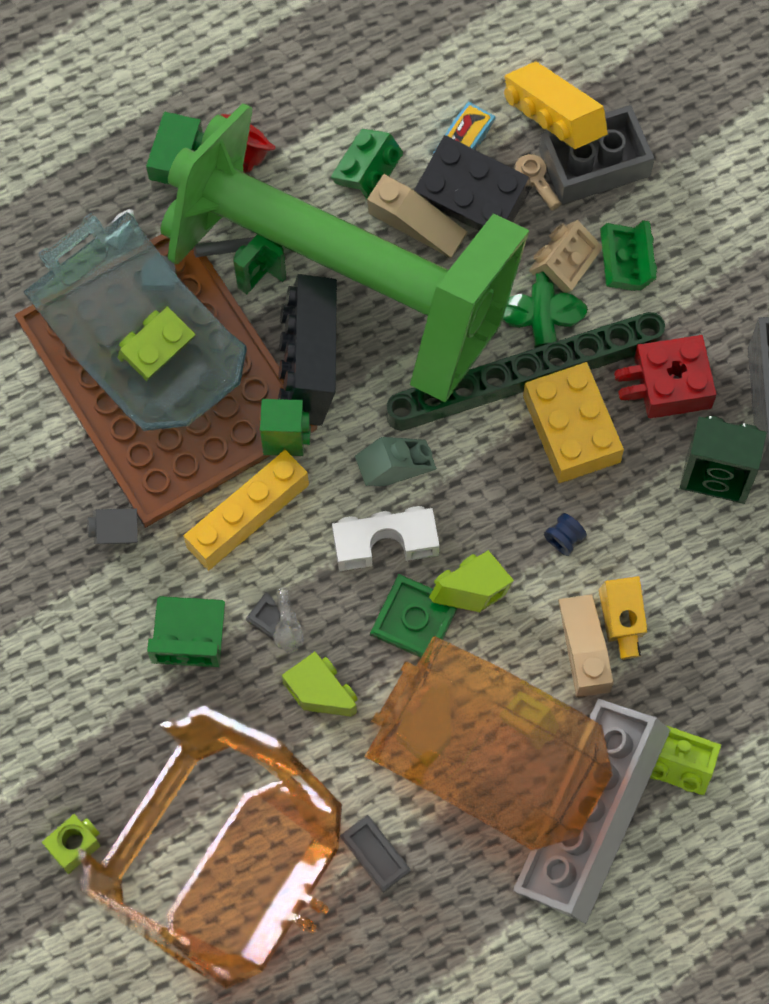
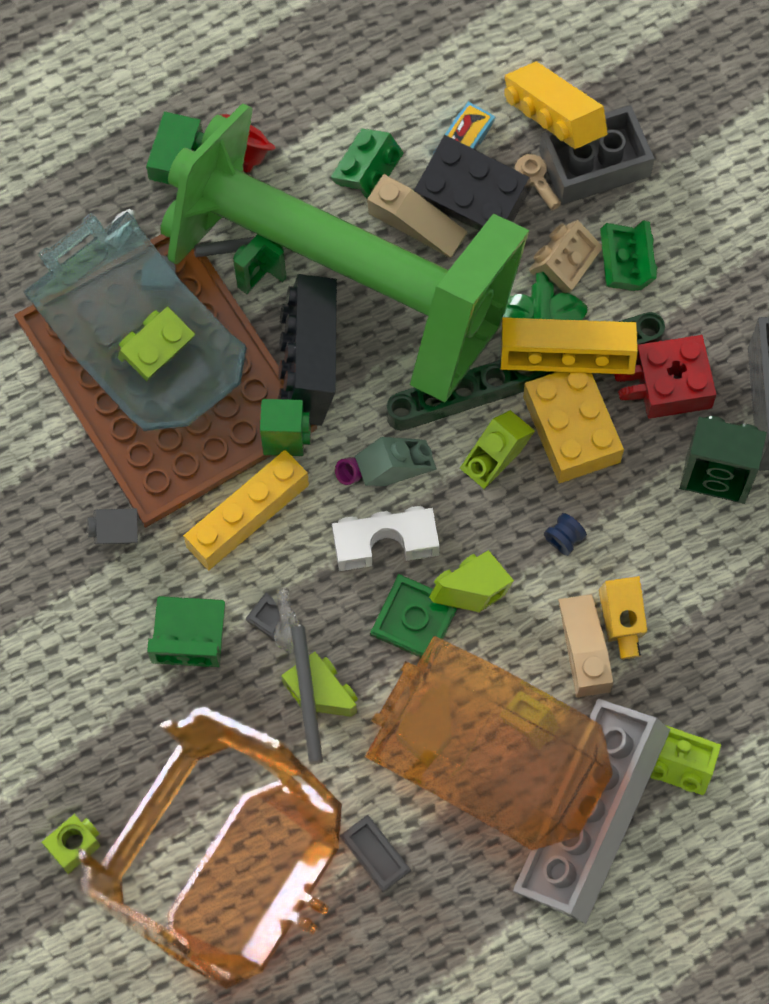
none -> dark grey bar [291,626,323,765]
none -> magenta hinge [335,457,362,485]
none -> lime slope [460,410,535,489]
none -> yellow brick [501,318,637,374]

